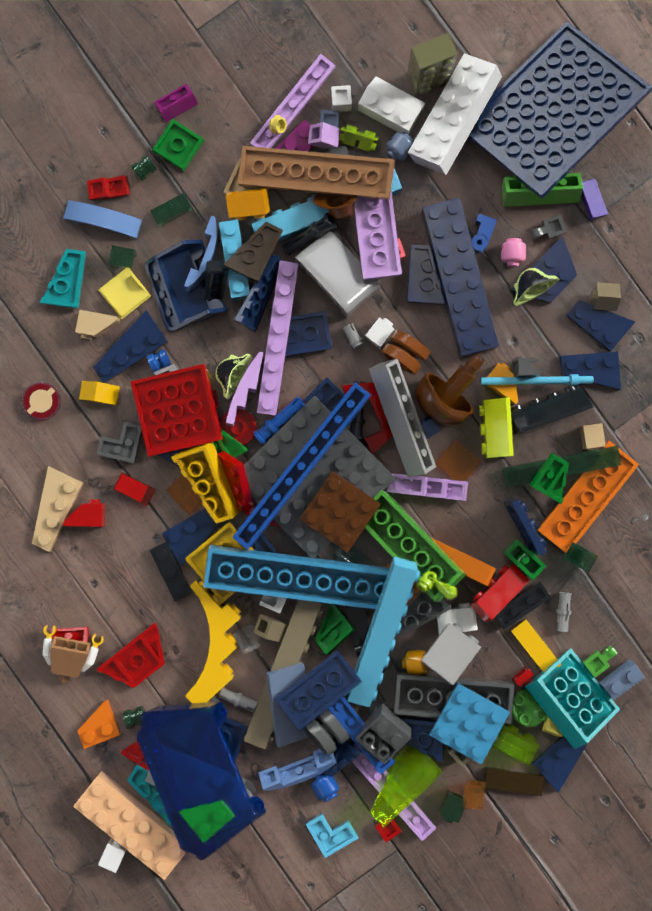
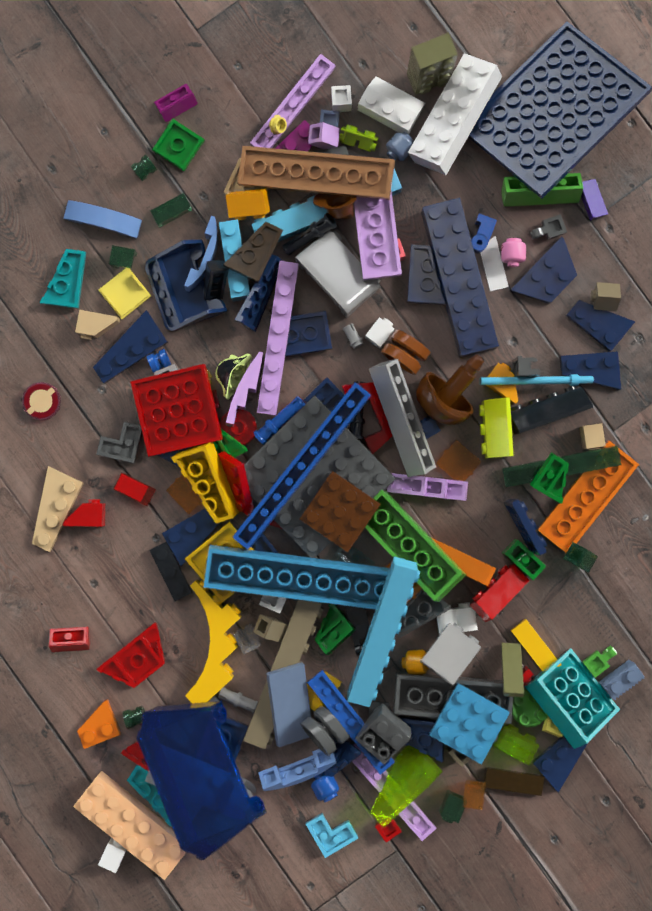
medium nougat torso [42,625,104,683] -> none
yellow slope [79,381,120,405] -> none
red slope [87,175,130,200] -> none
green wing [179,800,235,843] -> none
dark blue plate [276,650,362,731] -> none
lime piece [416,571,457,599] -> none
black plate [495,581,551,630] -> none
hat [513,268,559,306] -> none
light grey pin [556,592,572,632] -> none
none -> white sticker [481,236,509,291]
none -> olive tile [501,643,524,697]

